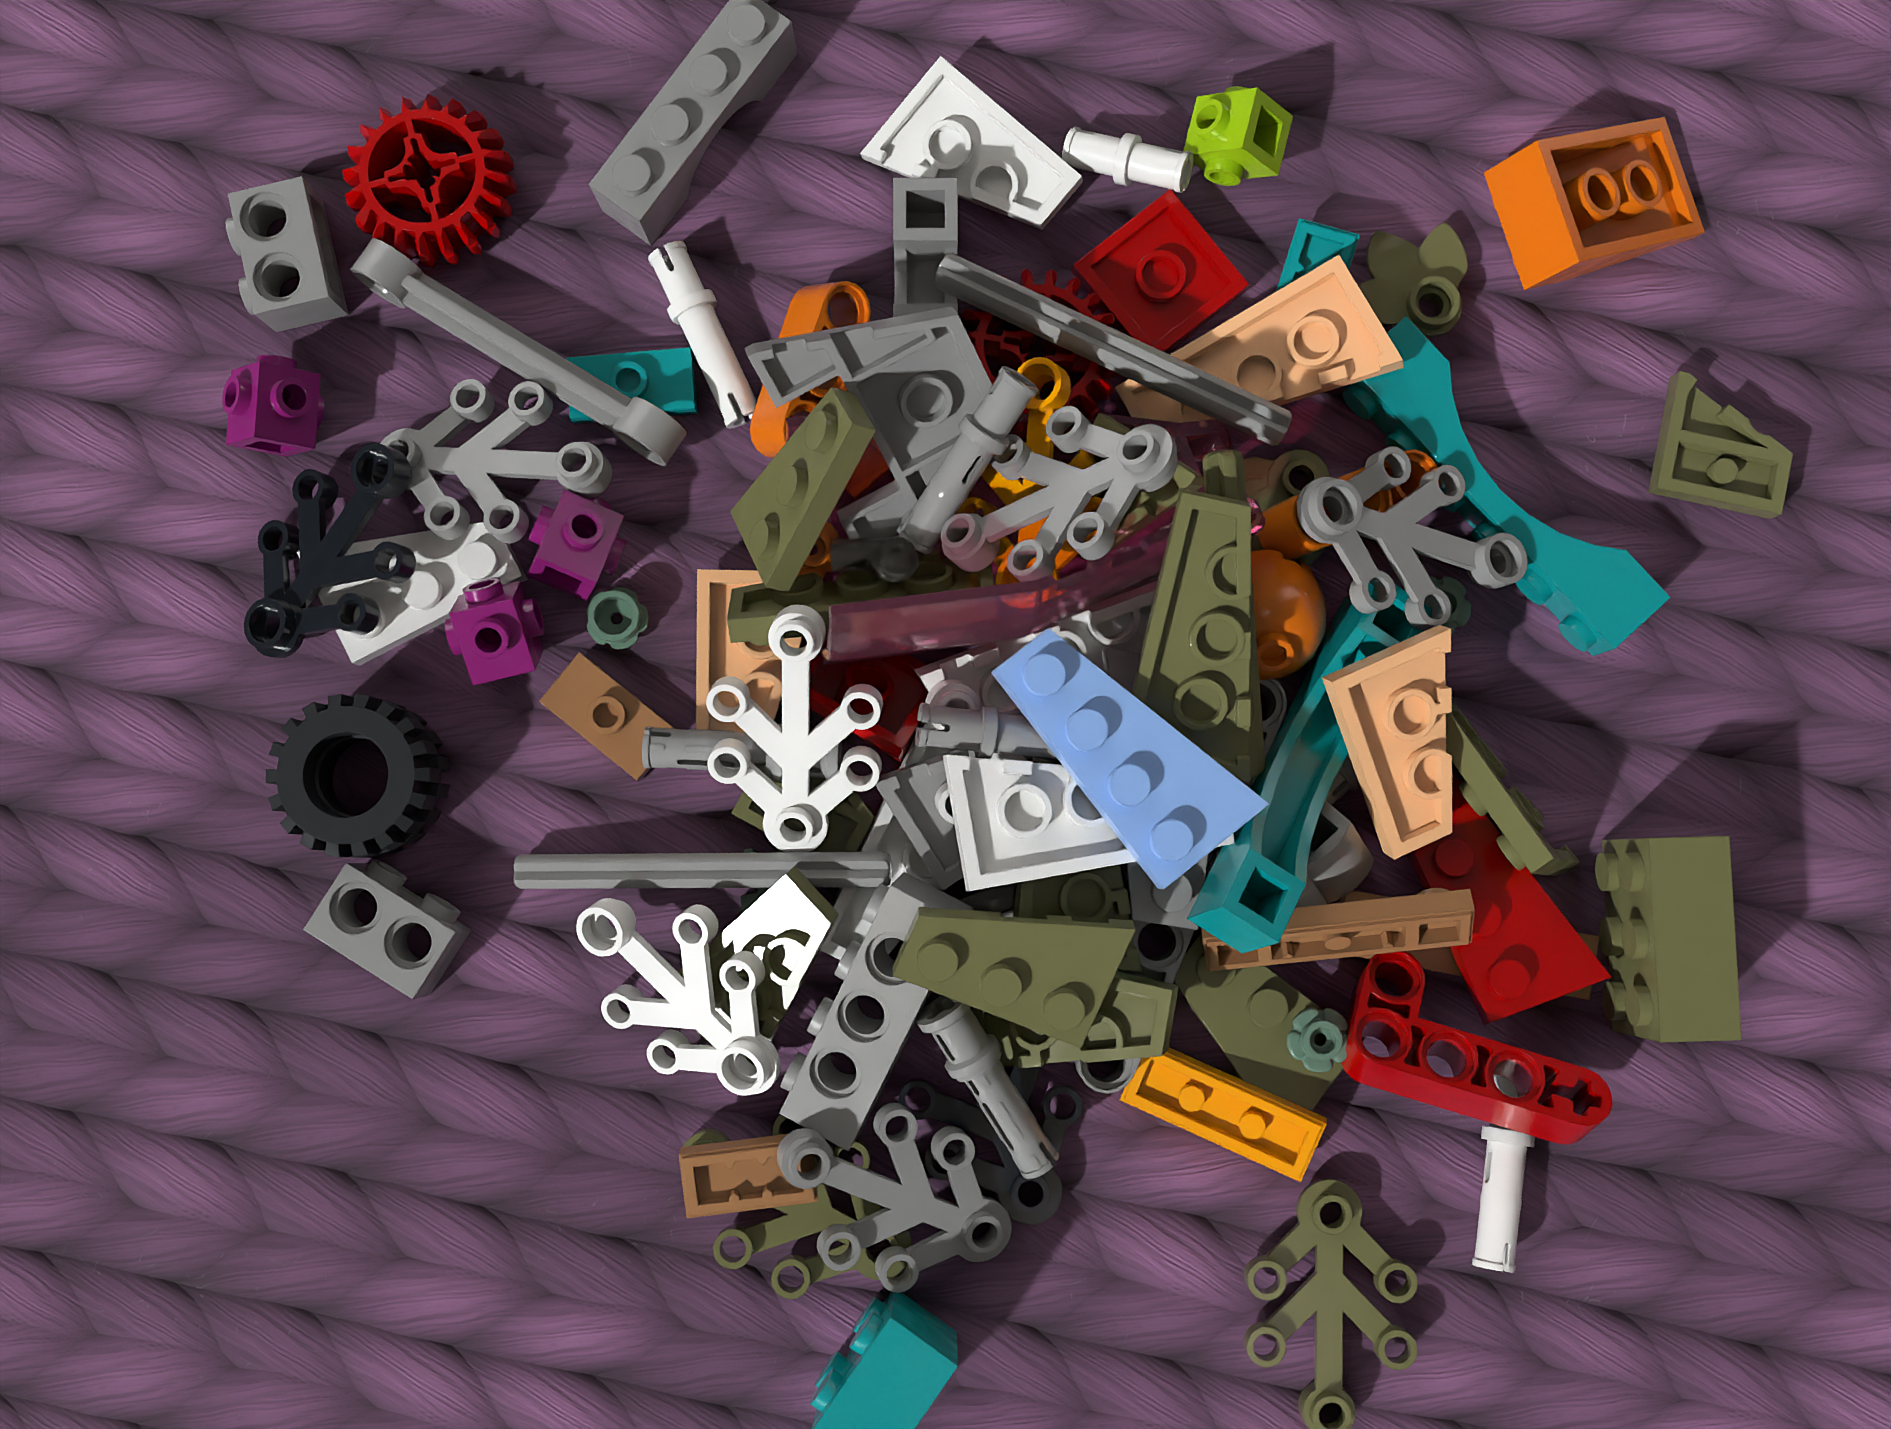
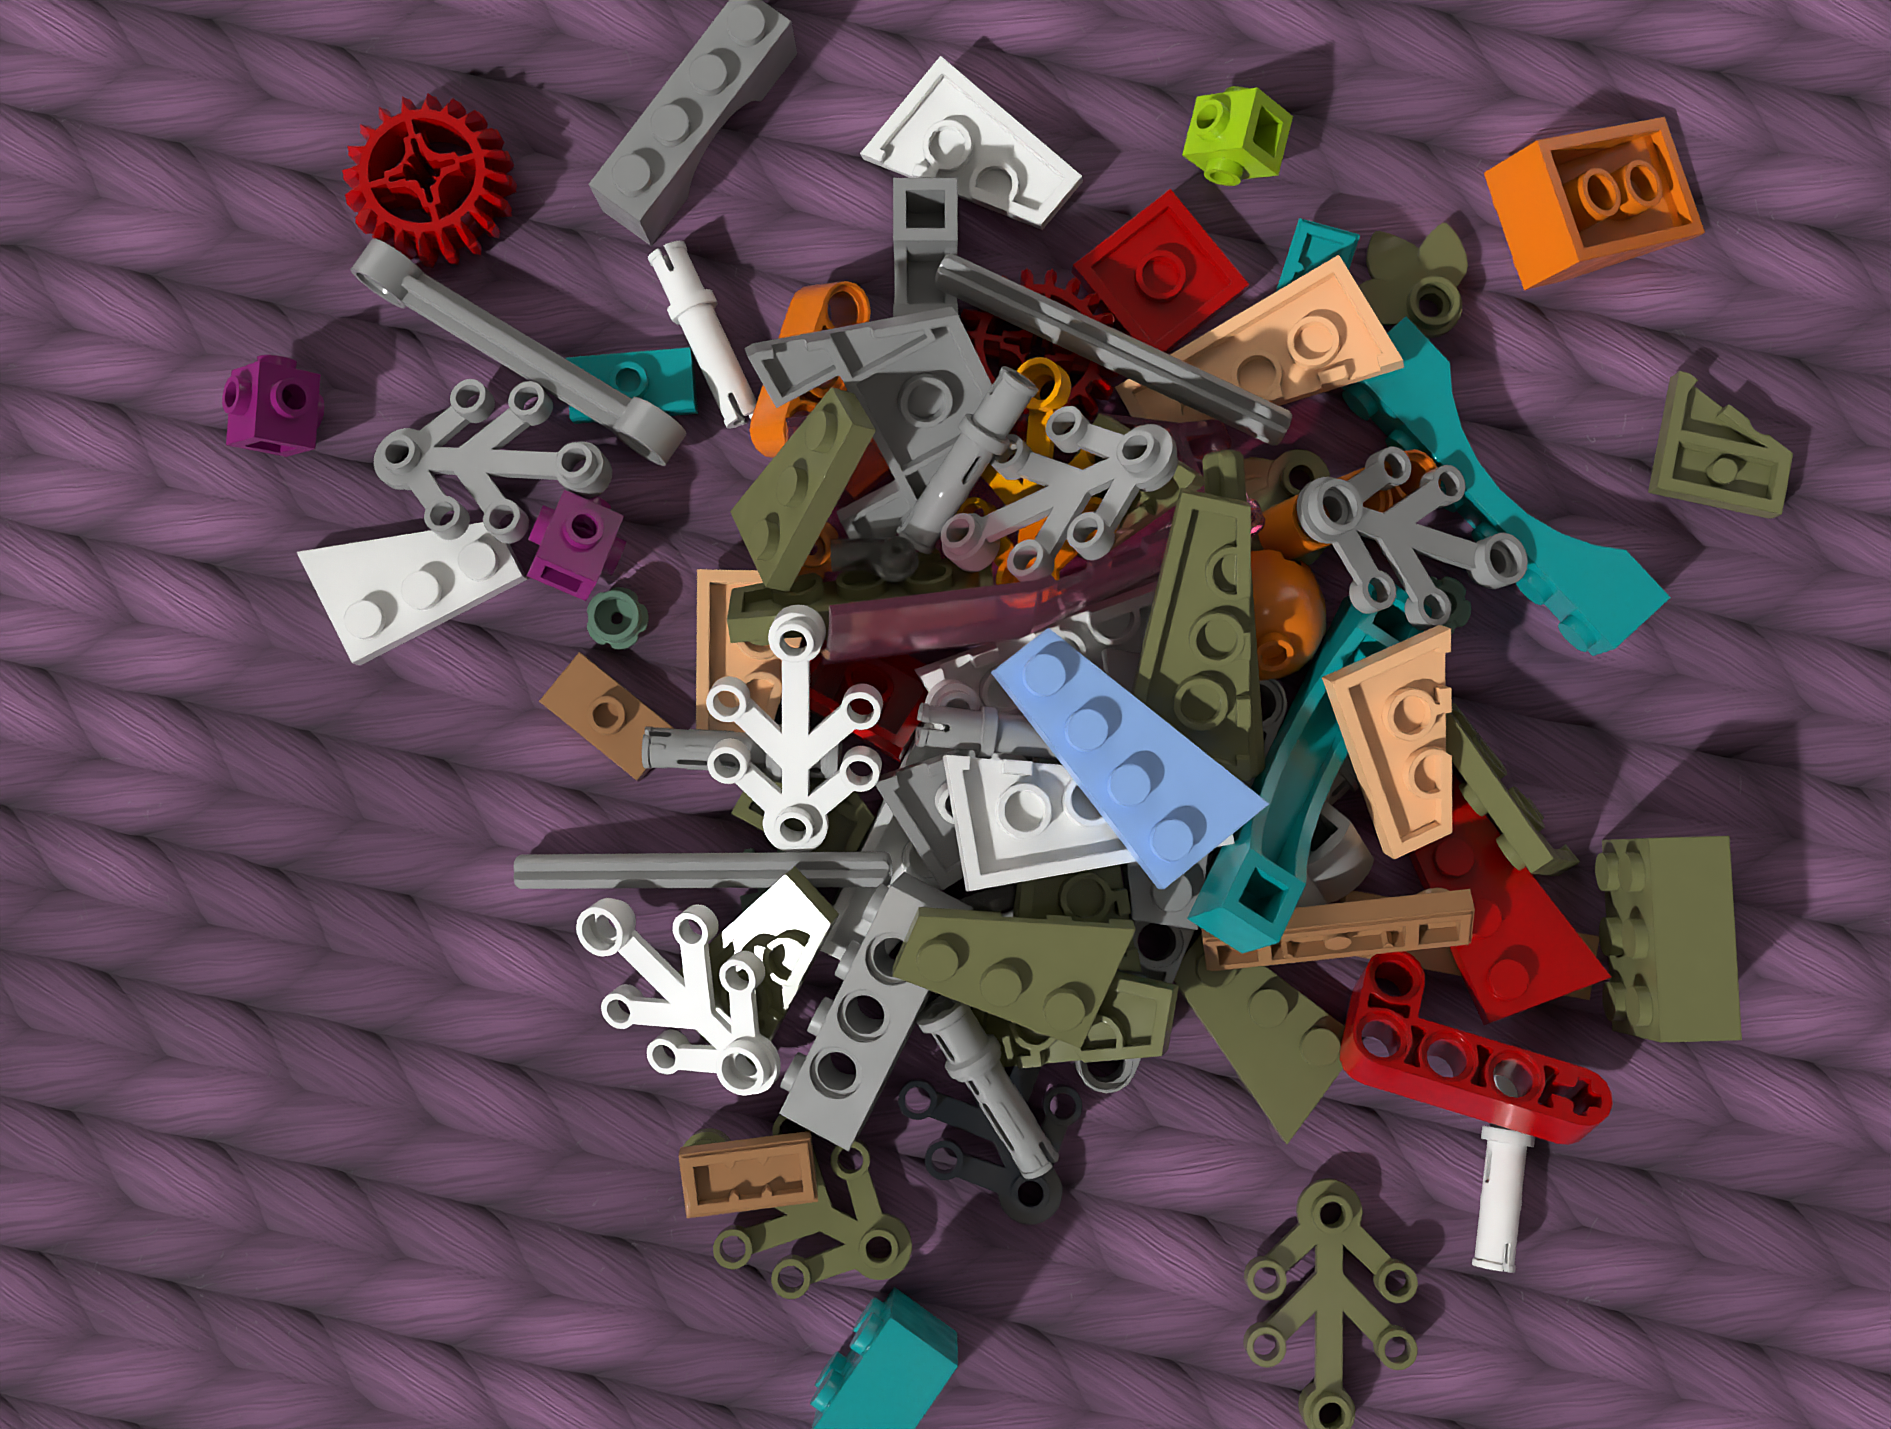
light grey brick [225,176,349,332] -> none
black plant [244,443,416,659] -> none
black tyre [266,694,450,858] -> none
light grey brick [303,859,472,999] -> none
magenta brick [445,578,545,685] -> none
light grey plant [777,1103,1012,1293] -> none
white pin [1062,127,1194,193] -> none
light orange tile [1120,1047,1327,1182] -> none
sand green plate [1287,1007,1348,1073] -> none

